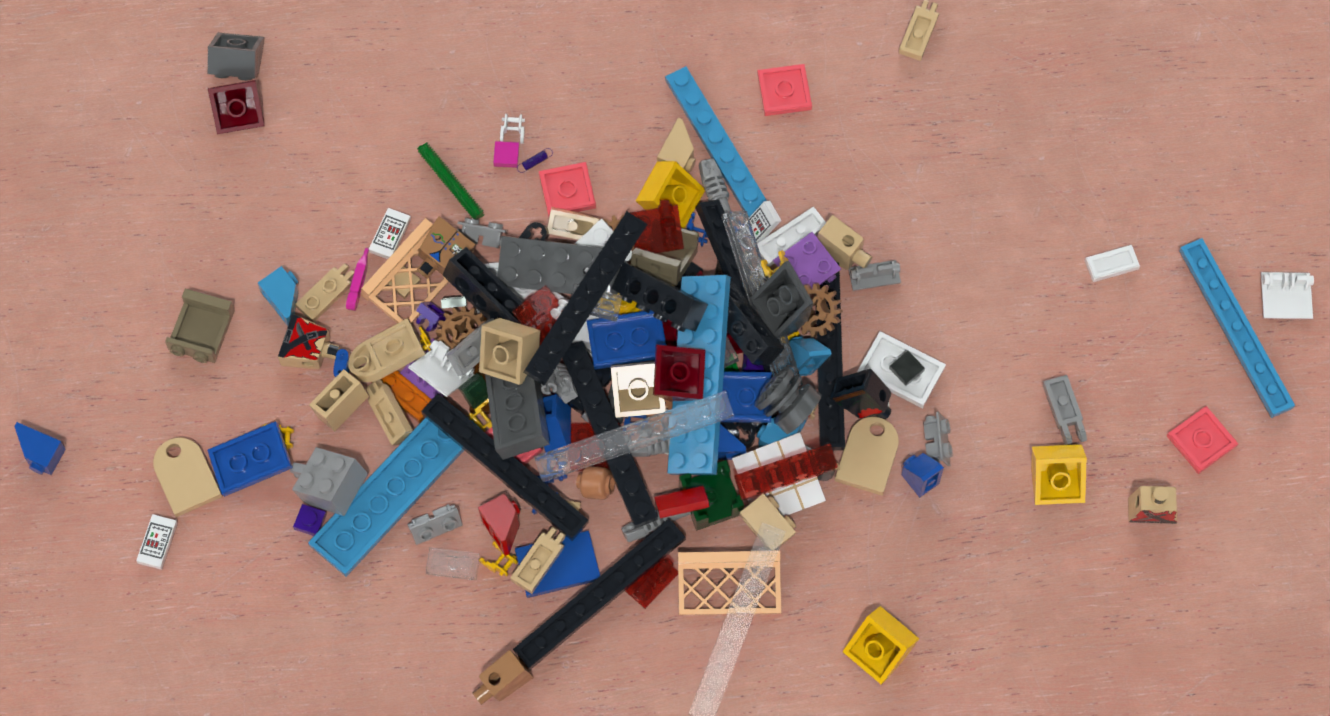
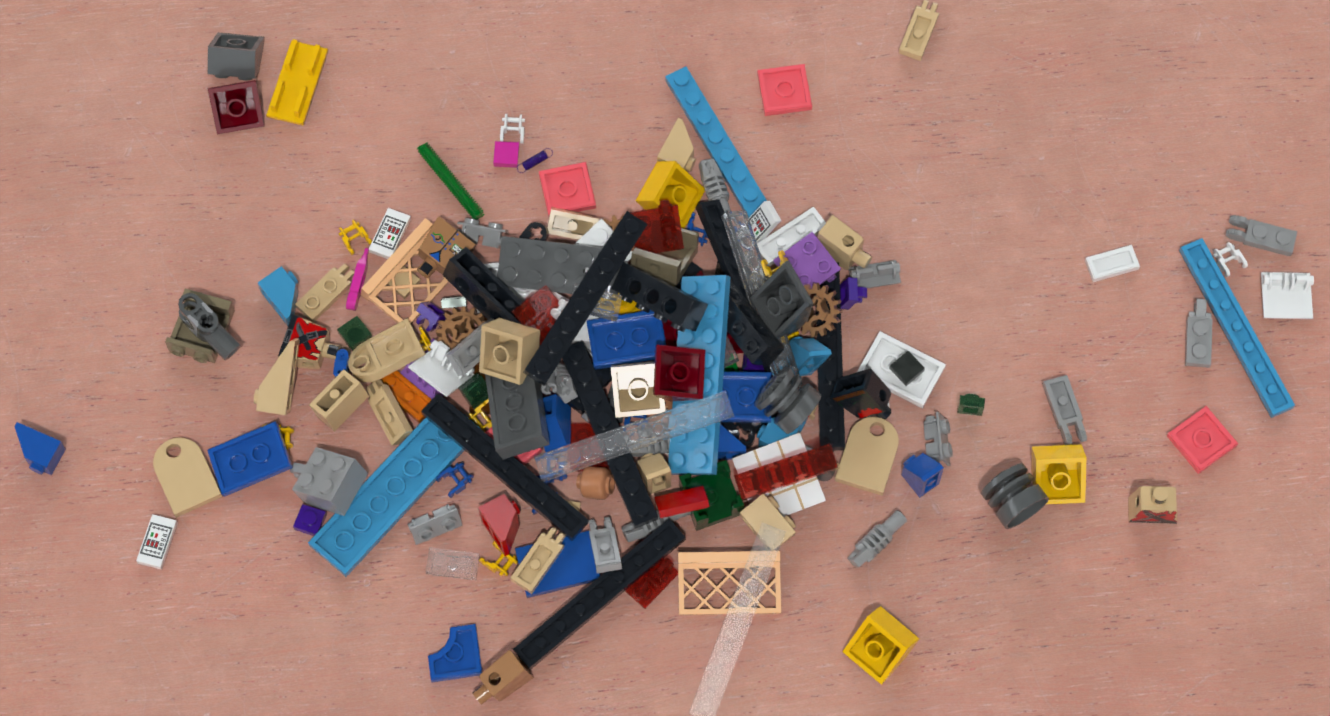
none -> dark grey connector [178,293,241,361]
none -> tan slope [254,338,300,415]
none -> yellow brick [266,39,328,126]
none -> clear green plate [337,316,372,351]
none -> yellow piece [338,220,372,255]
none -> blue tile [428,624,482,683]
none -> blue piece [436,463,474,498]
none -> light grey hinge [589,516,622,573]
none -> tan slope [637,453,671,495]
none -> dark purple tile [840,277,867,310]
none -> light grey hinge [847,510,907,567]
none -> clear green plate [957,394,985,416]
none -> dark grey wheel [981,463,1049,529]
none -> light grey hinge [1185,299,1213,368]
none -> white piece [1213,242,1248,278]
none -> light grey hinge [1226,215,1297,256]

